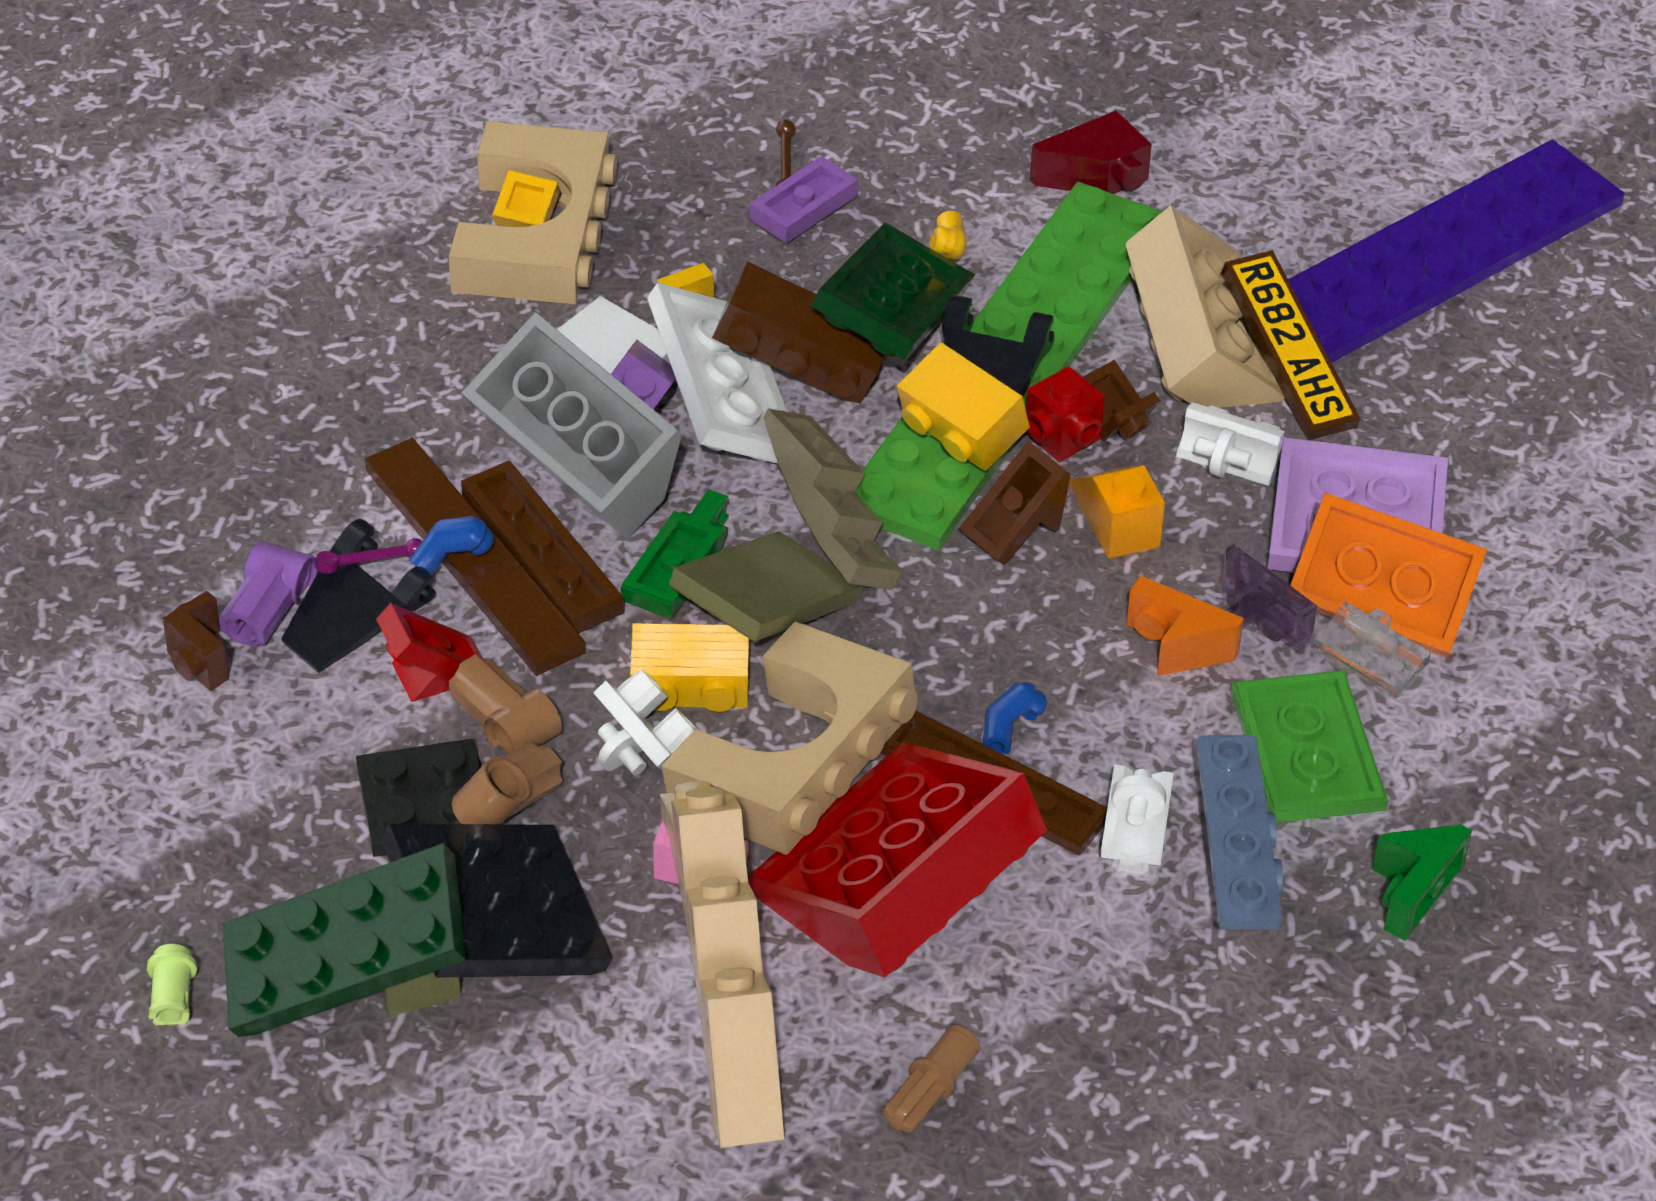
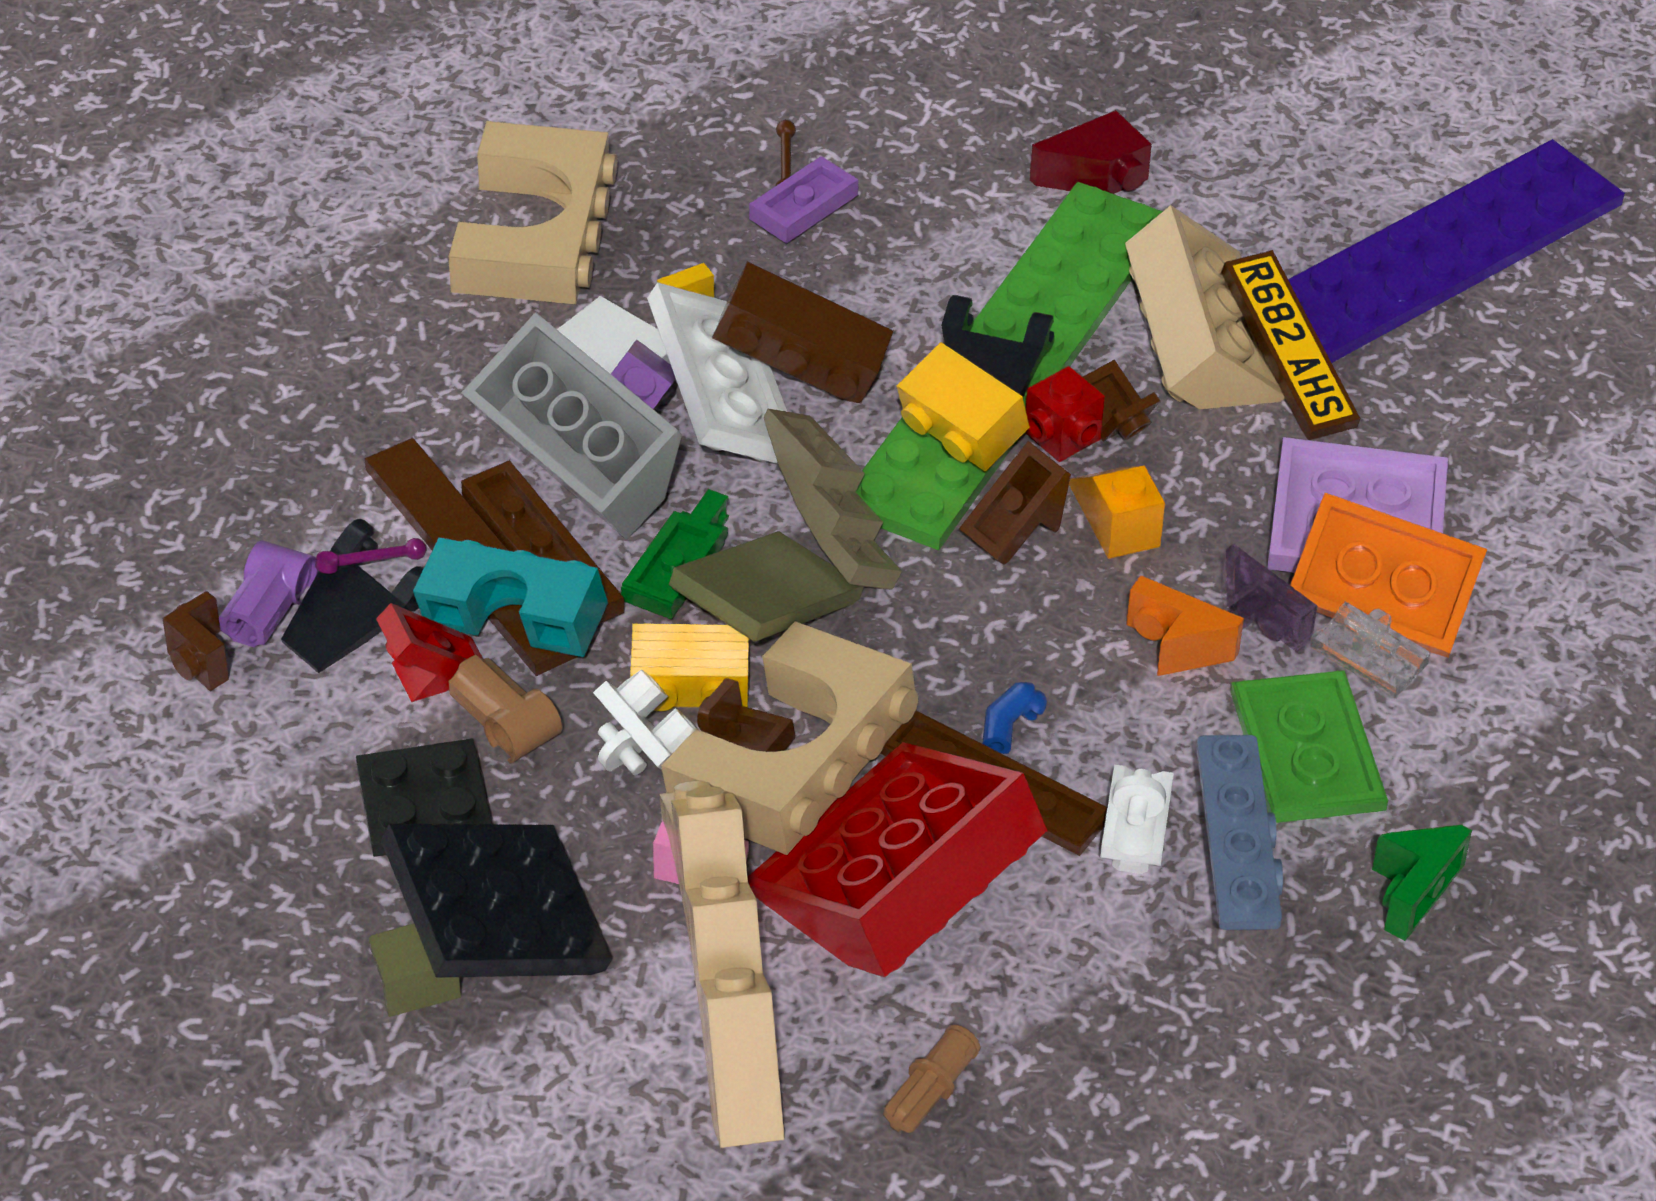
yellowish green pin [147,944,197,1025] -> none
dark green plate [222,843,466,1037] -> none
blue arm [408,516,494,575] -> none
medium nougat piece [452,743,563,824] -> none
yellow plate [492,170,560,227] -> none
dark green plate [811,222,975,361] -> none
yellow arm [929,211,967,261] -> none
white hips [1176,402,1285,486] -> none
none -> teal arch [413,537,608,657]
none -> reddish brown bracket [697,678,795,752]

